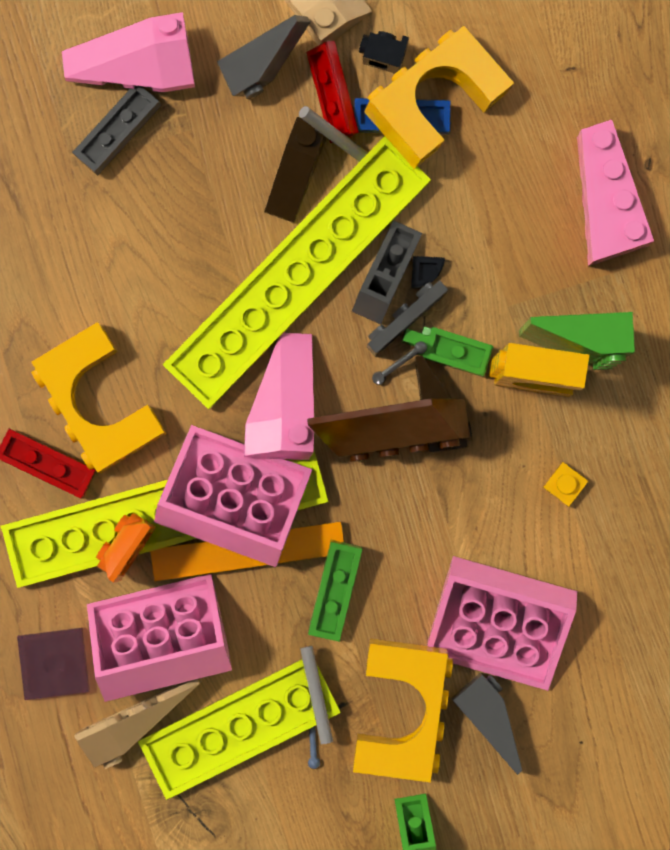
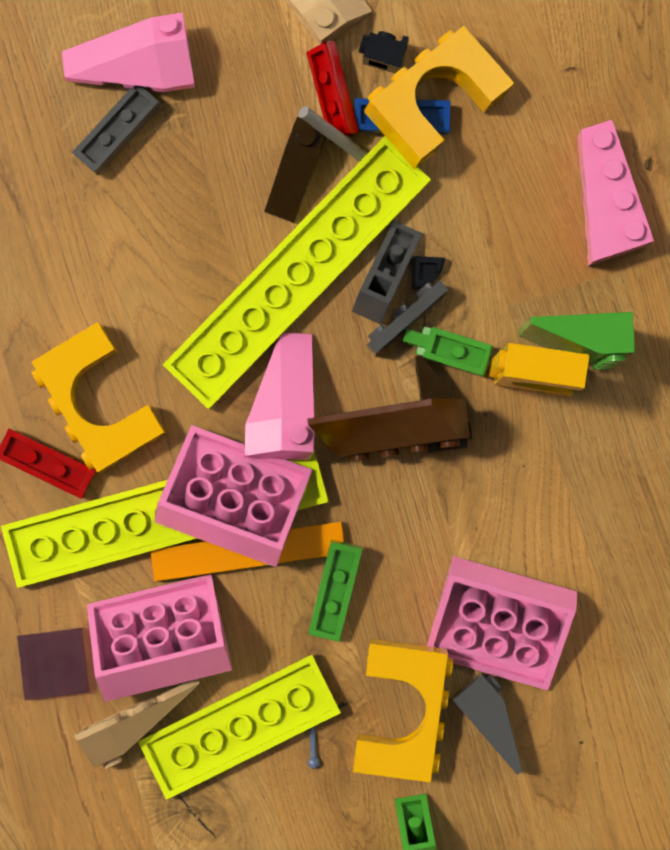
orange slope [96,513,157,583] -> none
dark grey slope [217,15,310,99] -> none
light grey bar [300,646,333,744] -> none
dark grey hinge [372,341,427,385] -> none
yellow plate [542,462,588,507] -> none

